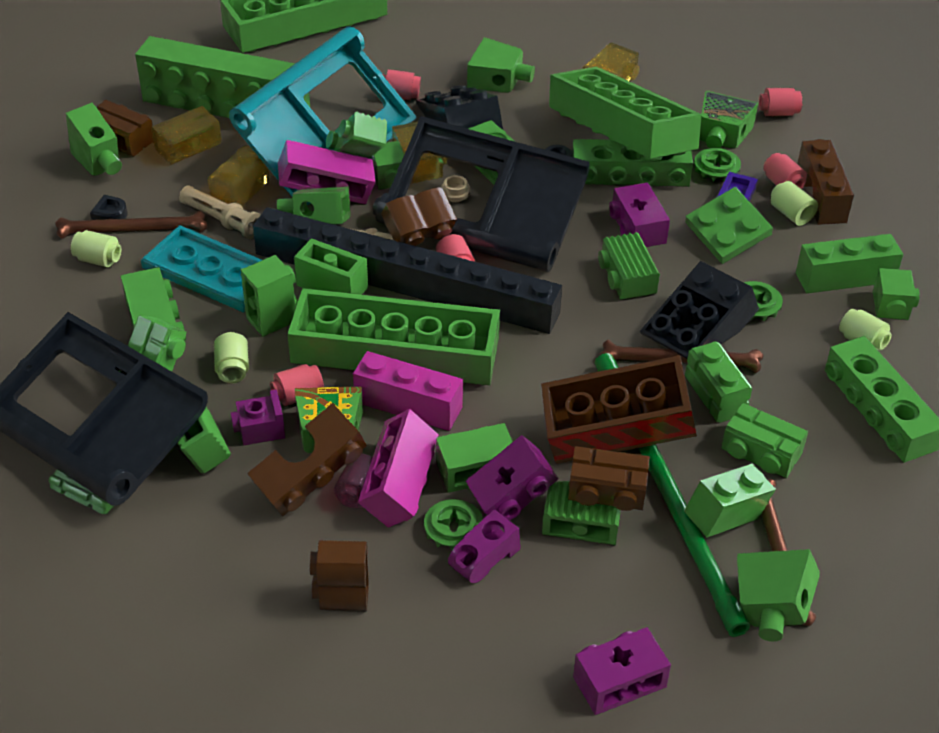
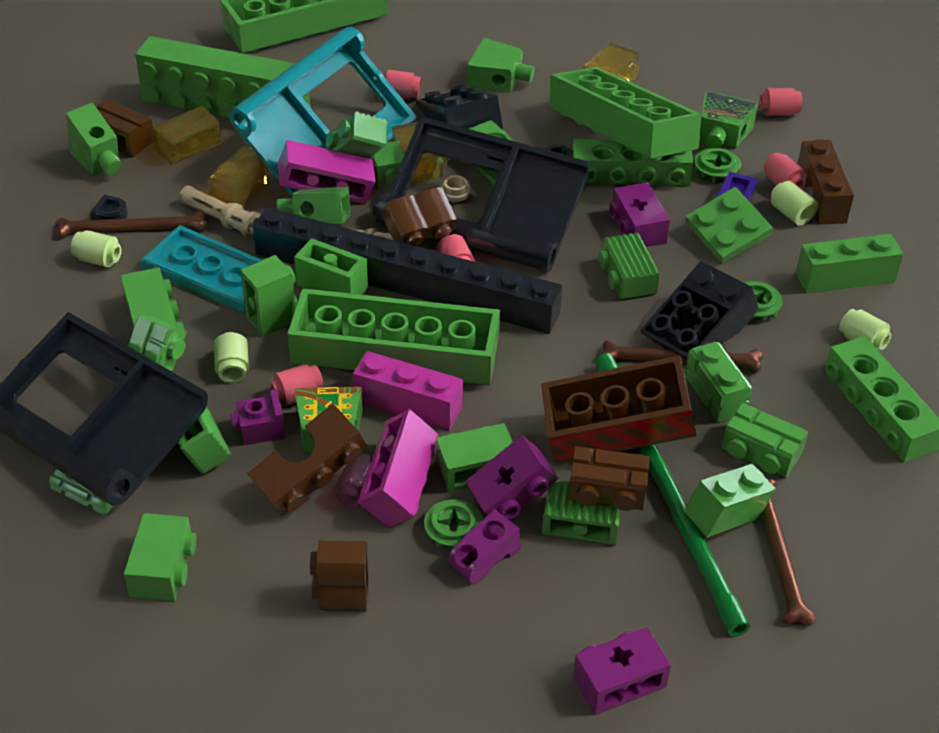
bright green torso [737,549,820,642] -> none
bright green brick [873,268,920,320] -> none
none -> bright green brick [124,513,196,602]

